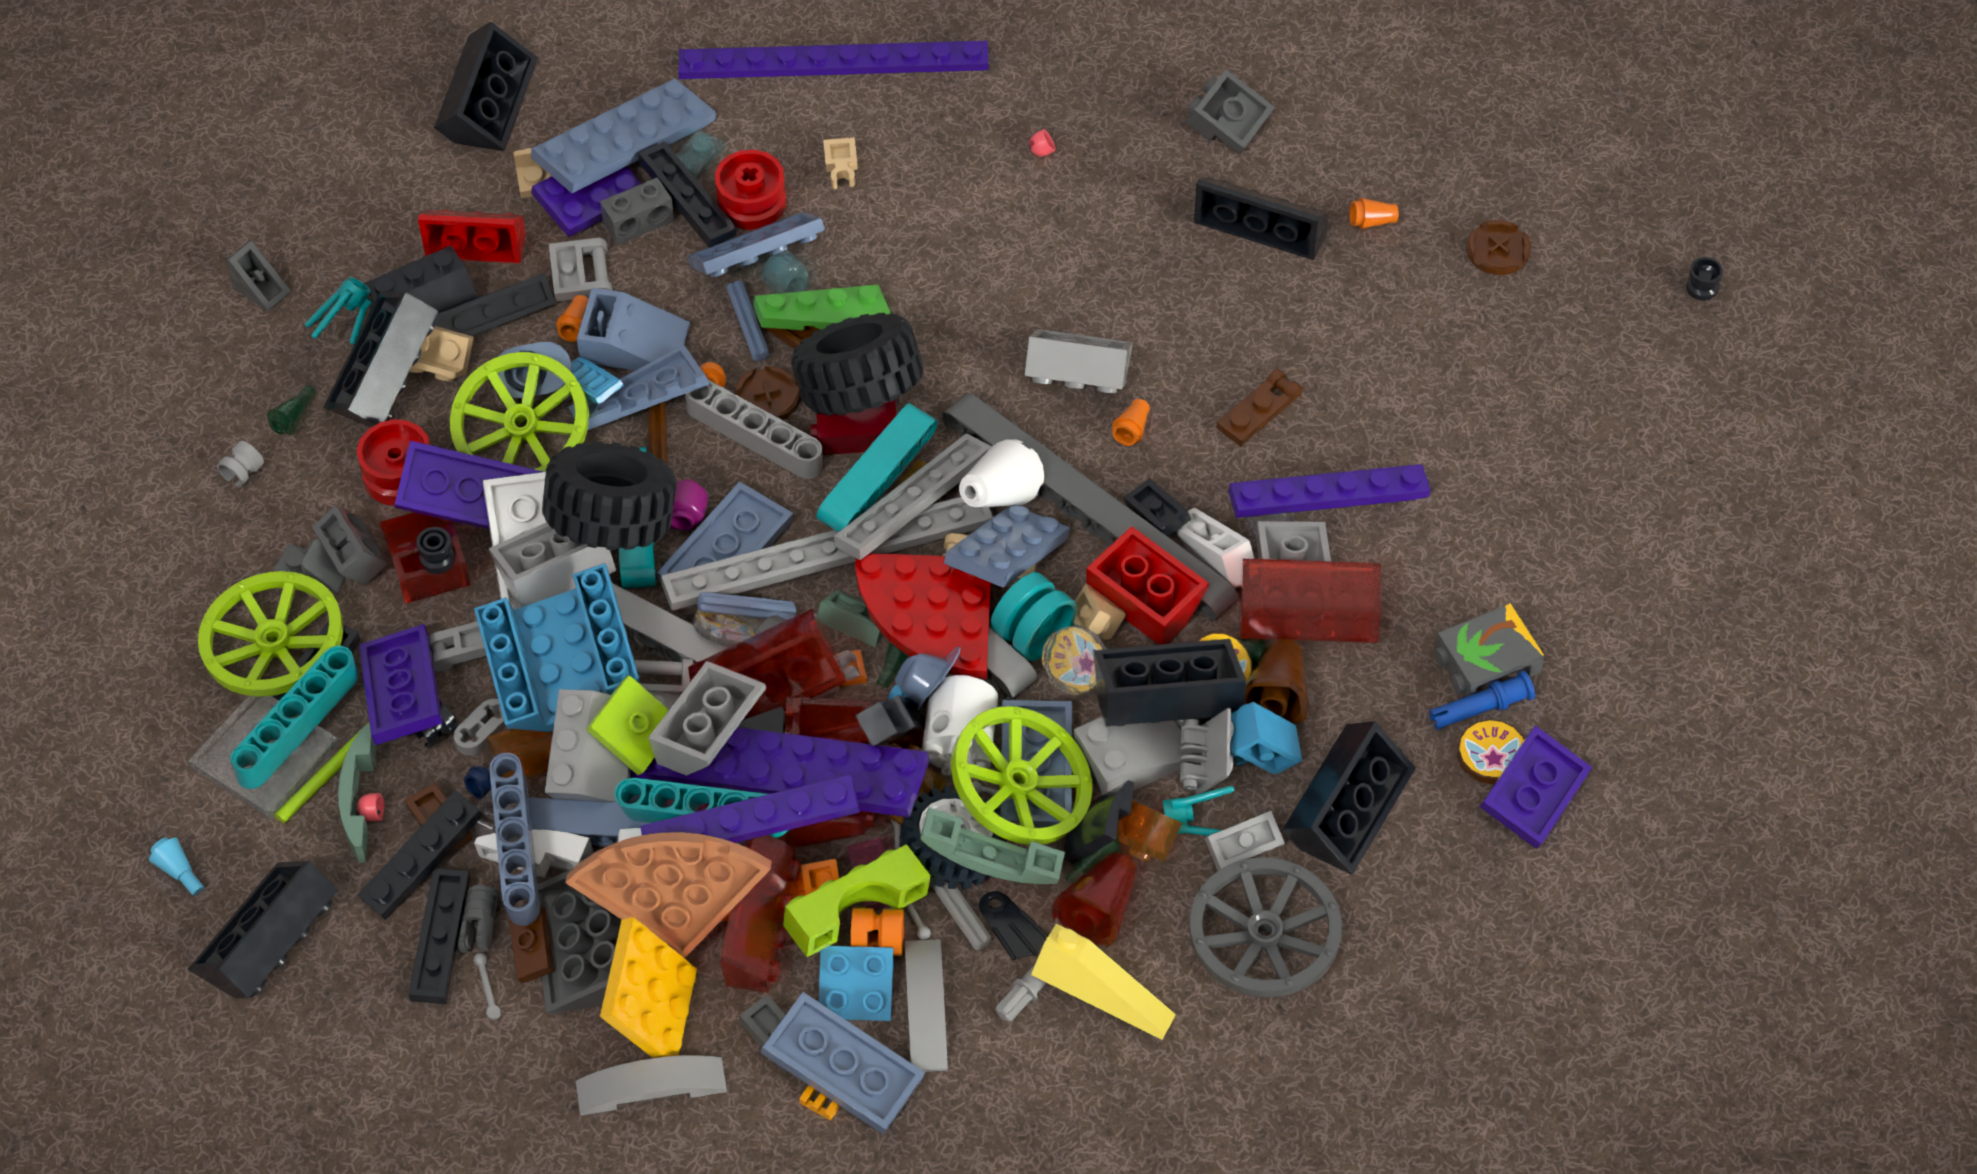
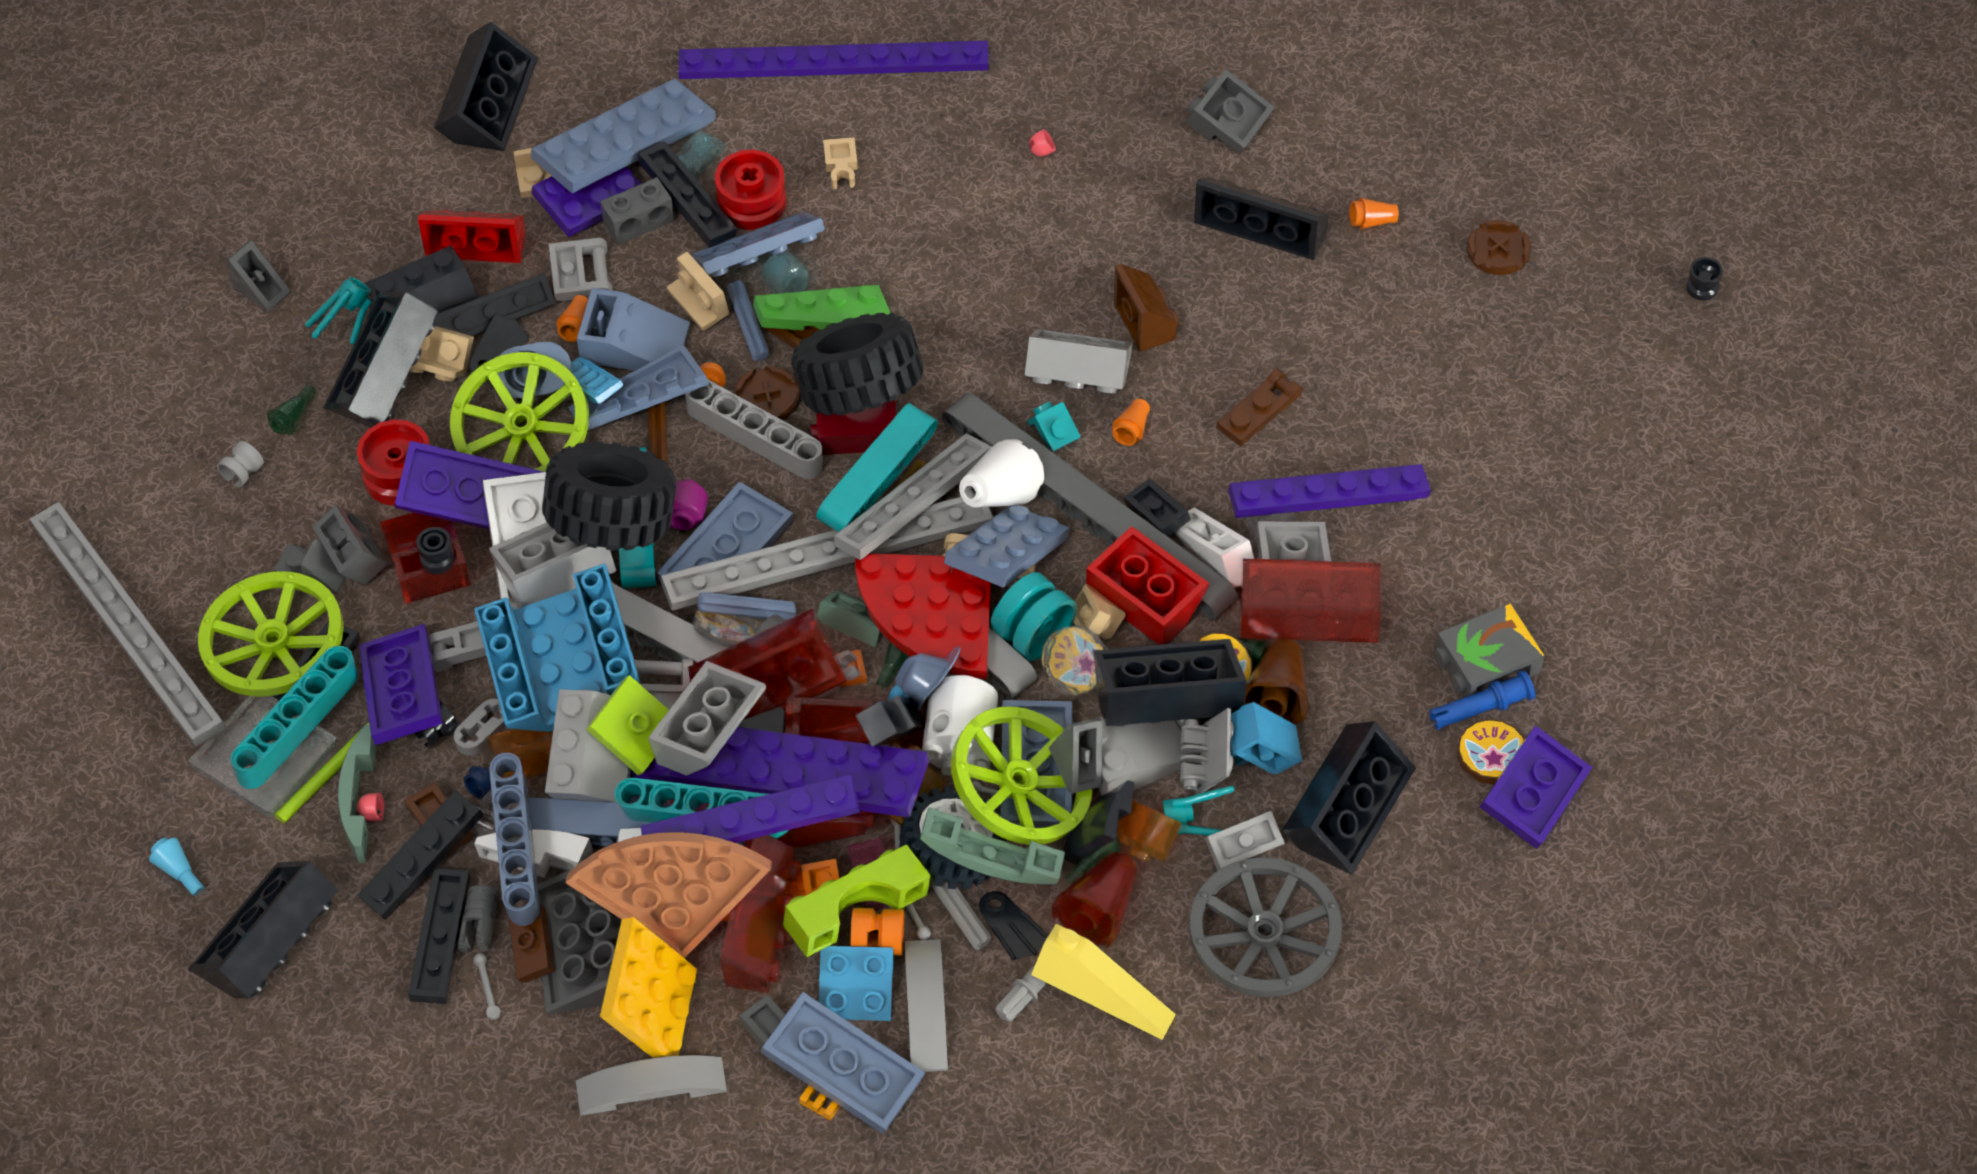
none -> light grey plate [30,502,226,747]
none -> black piece [469,315,529,380]
none -> tan bracket [667,252,729,331]
none -> teal bracket [1027,401,1081,452]
none -> dark grey slope [1049,718,1102,793]
none -> reddish brown slope [1114,264,1179,352]

